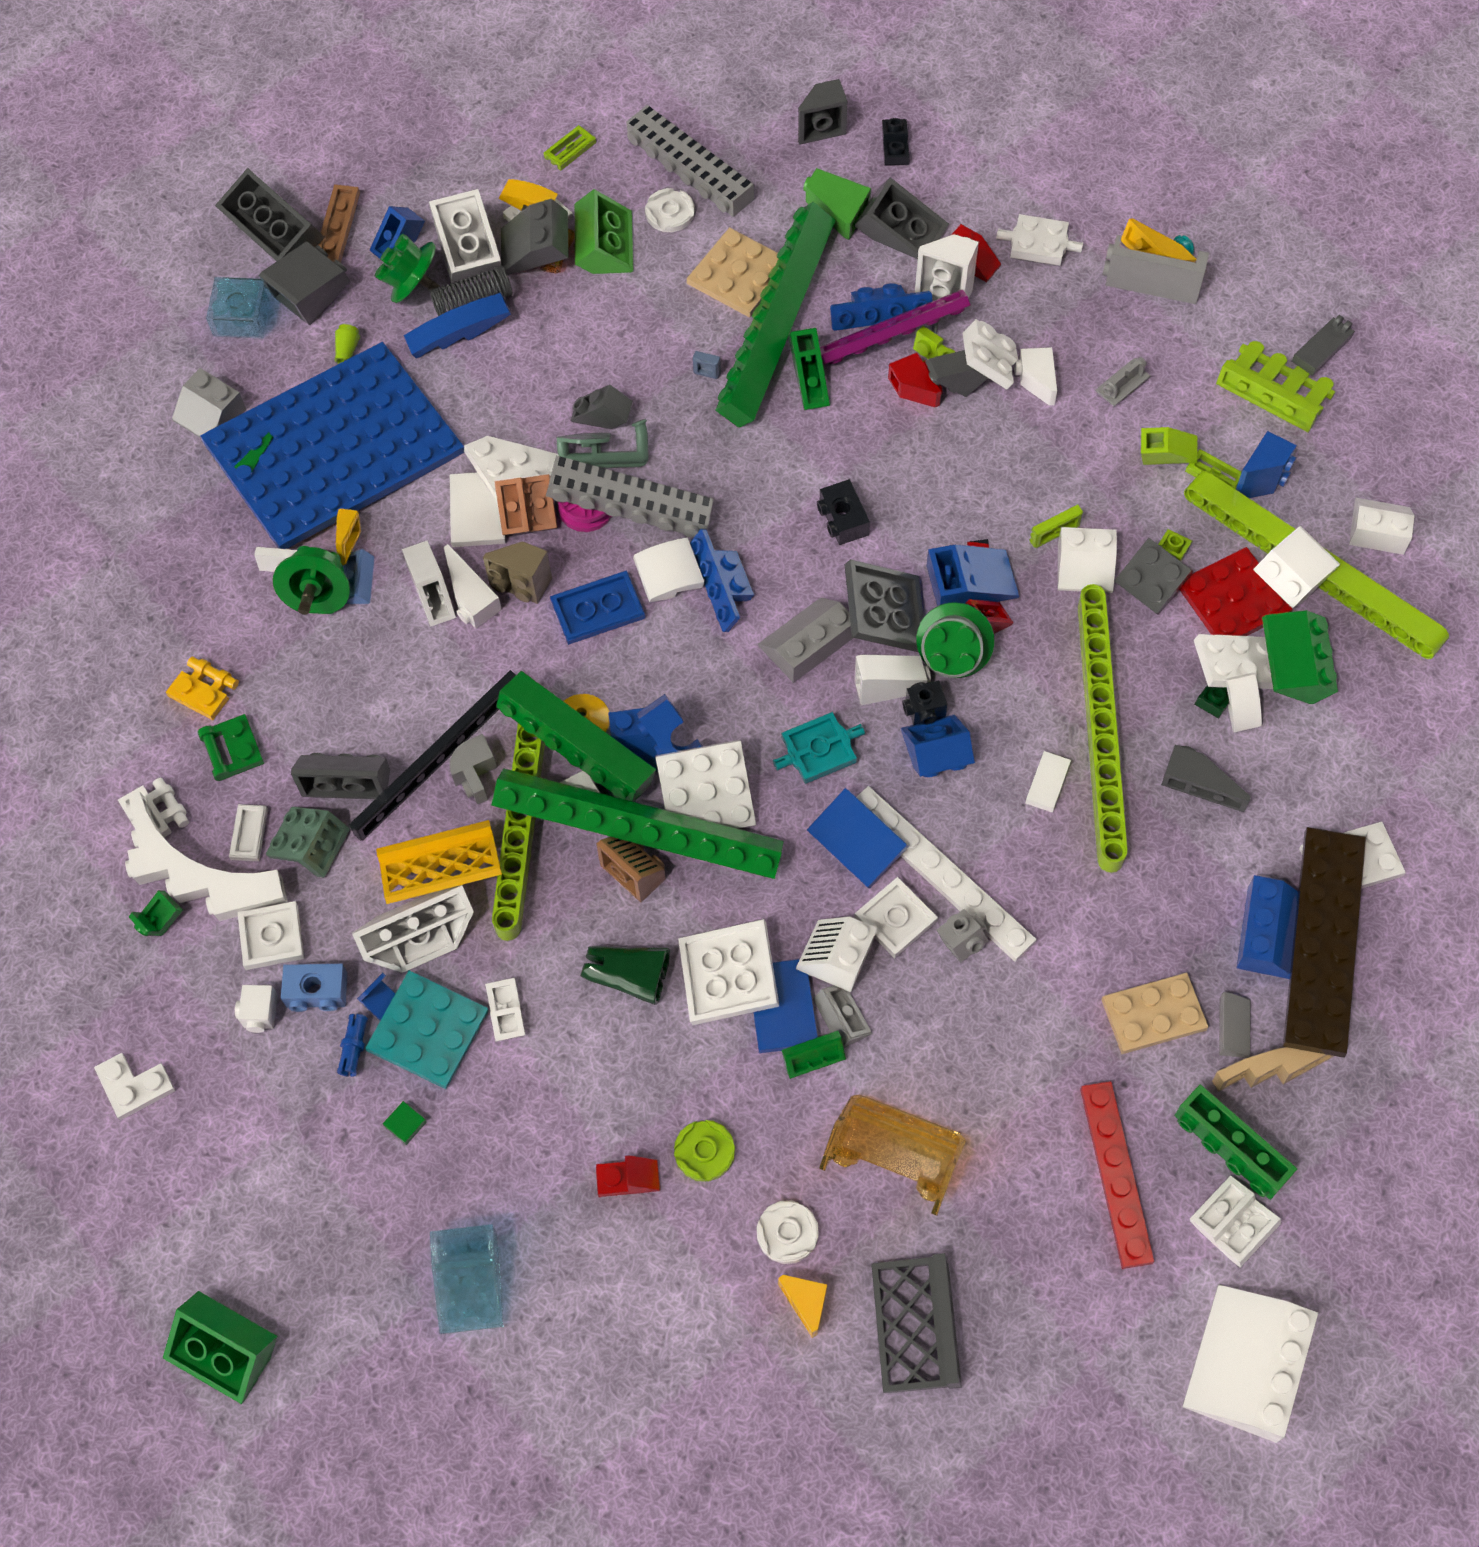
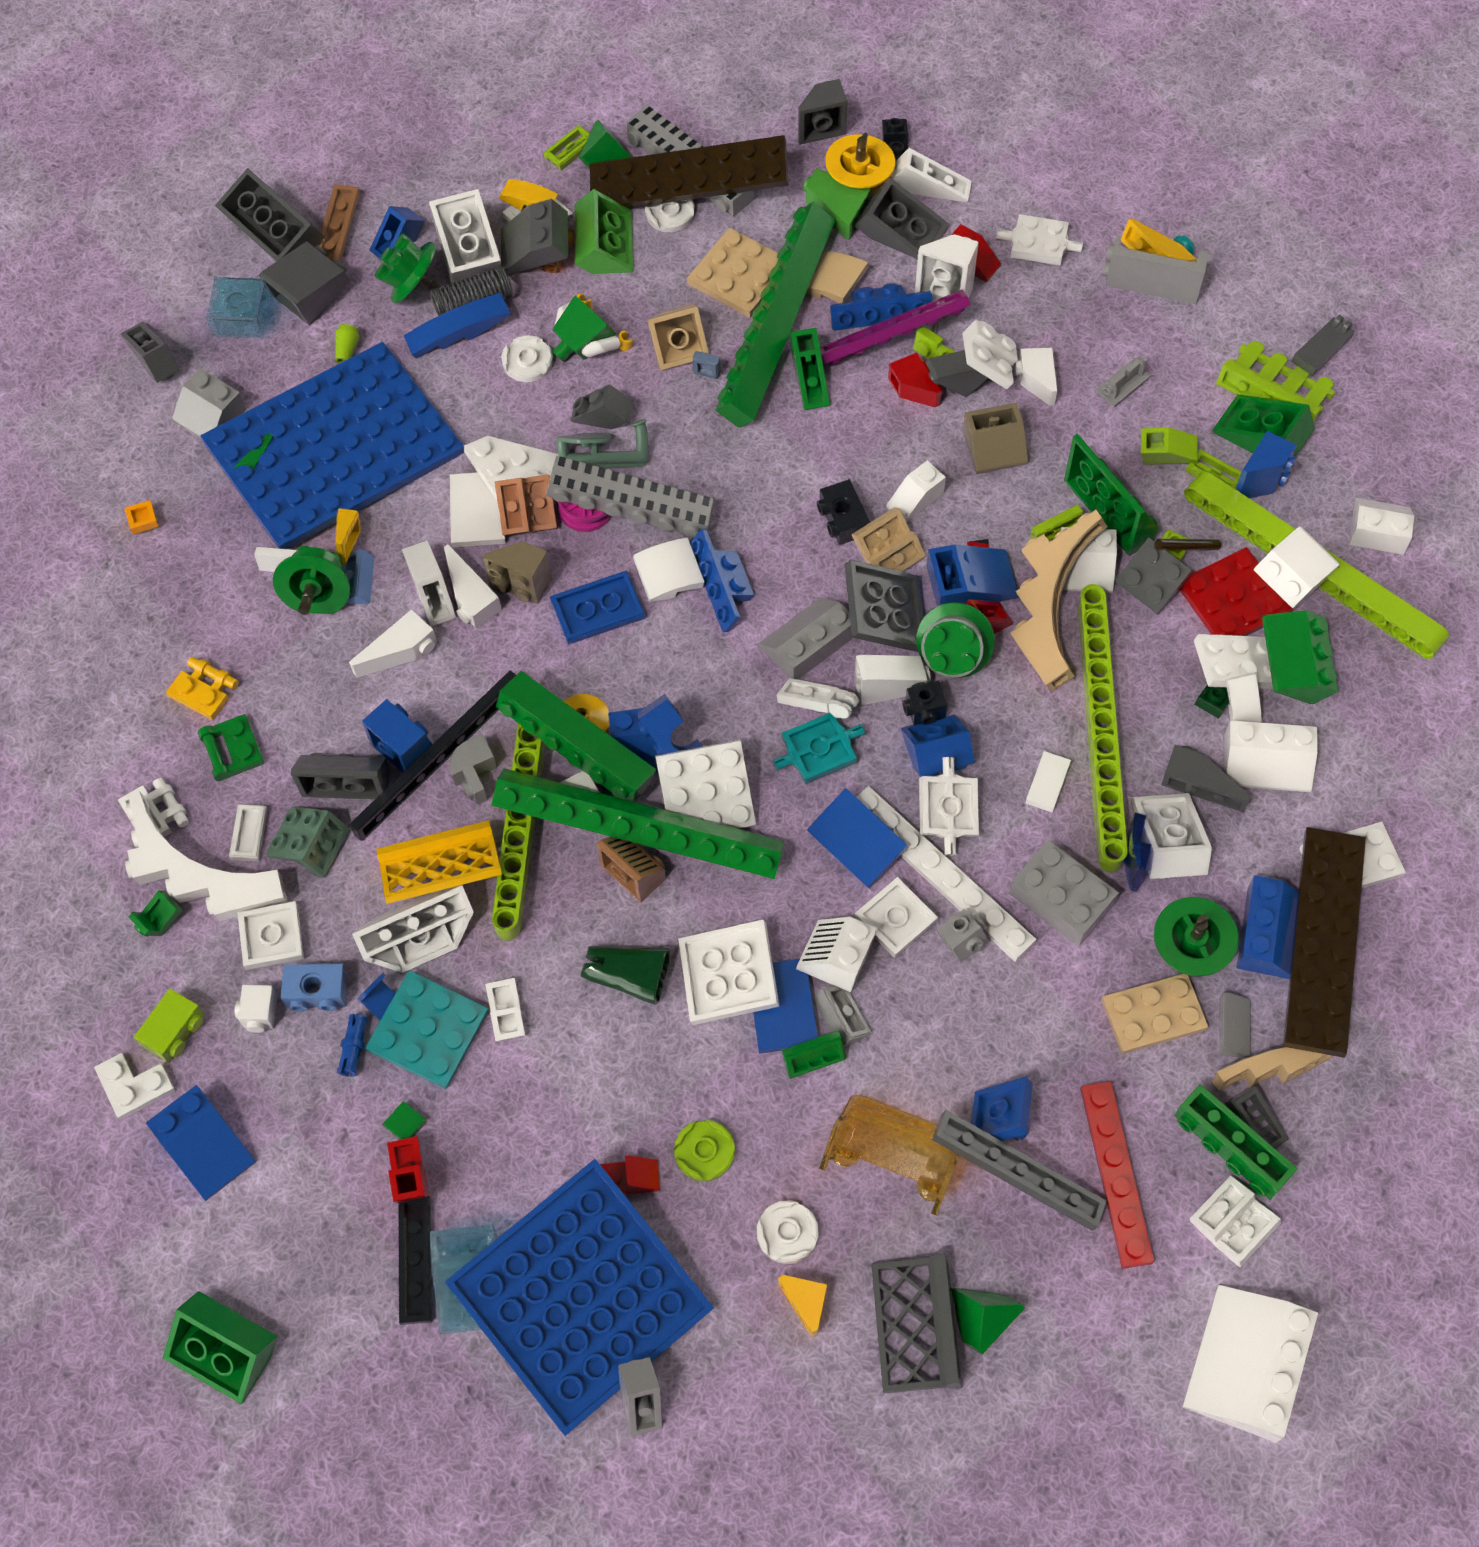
none -> dark grey slope [121,322,180,383]
none -> light orange plate [124,500,159,535]
none -> lime brick [133,988,205,1063]
none -> blue slope [146,1084,256,1201]
none -> white slope [349,610,437,678]
none -> blue brick [362,699,432,773]
none -> red brick [387,1136,428,1203]
none -> black tile [398,1196,432,1325]
none -> blue plate [444,1159,714,1436]
none -> white tile [501,335,553,382]
none -> green torso [552,293,634,362]
none -> green slope [579,120,632,169]
none -> dark brown plate [589,135,789,208]
none -> light grey slope [618,1357,662,1437]
none -> tan slope [647,303,709,371]
none -> white hinge [776,678,859,719]
none -> tan slope [806,252,868,303]
none -> yellow piece [825,132,895,195]
none -> tan slope [851,507,926,572]
none -> white slope [886,460,946,522]
none -> white slope [891,148,972,202]
none -> white plate [919,757,979,856]
none -> dark grey plate [931,1110,1107,1231]
none -> green slope [951,1287,1025,1355]
none -> dark tan slope [963,403,1028,474]
none -> blue tile [971,1076,1033,1141]
none -> light grey brick [1009,840,1119,947]
none -> tan arch [1010,510,1107,692]
none -> green slope [1064,433,1159,556]
none -> clear blue slope [1124,812,1152,892]
none -> white slope [1132,793,1212,879]
none -> dark brown bar [1154,539,1221,550]
none -> green piece [1154,897,1239,977]
none -> green slope [1213,394,1315,457]
none -> white slope [1224,720,1317,792]
none -> dark grey slope [1225,1086,1289,1149]

